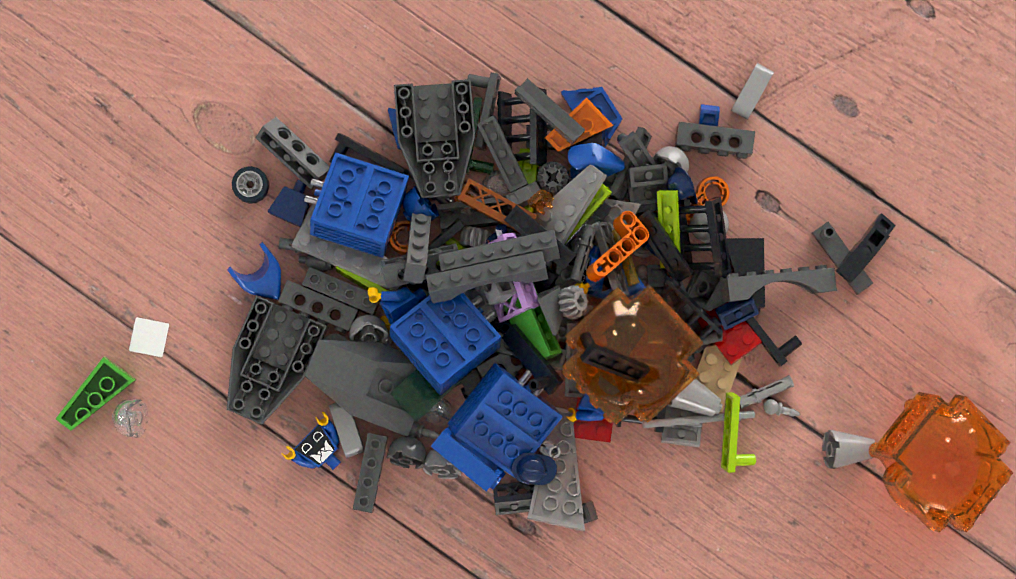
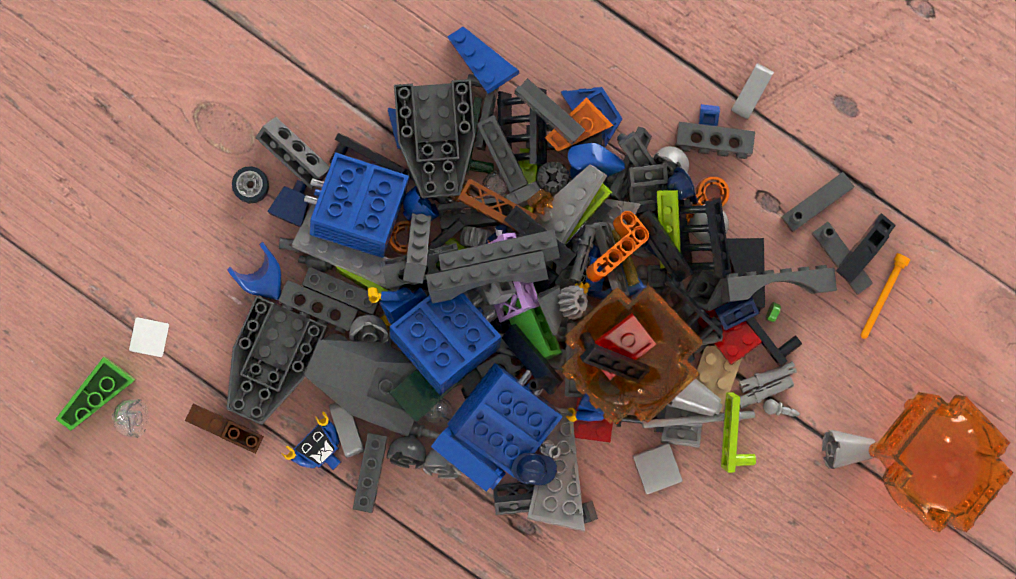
none -> reddish brown slope [185,403,264,454]
none -> blue wing [447,27,520,94]
none -> red plate [595,313,656,380]
none -> light grey slope [632,442,683,495]
none -> light grey pin [739,361,797,393]
none -> bright green tile [766,302,781,322]
none -> dark grey piece [781,172,854,232]
none -> light orange piece [860,253,910,339]

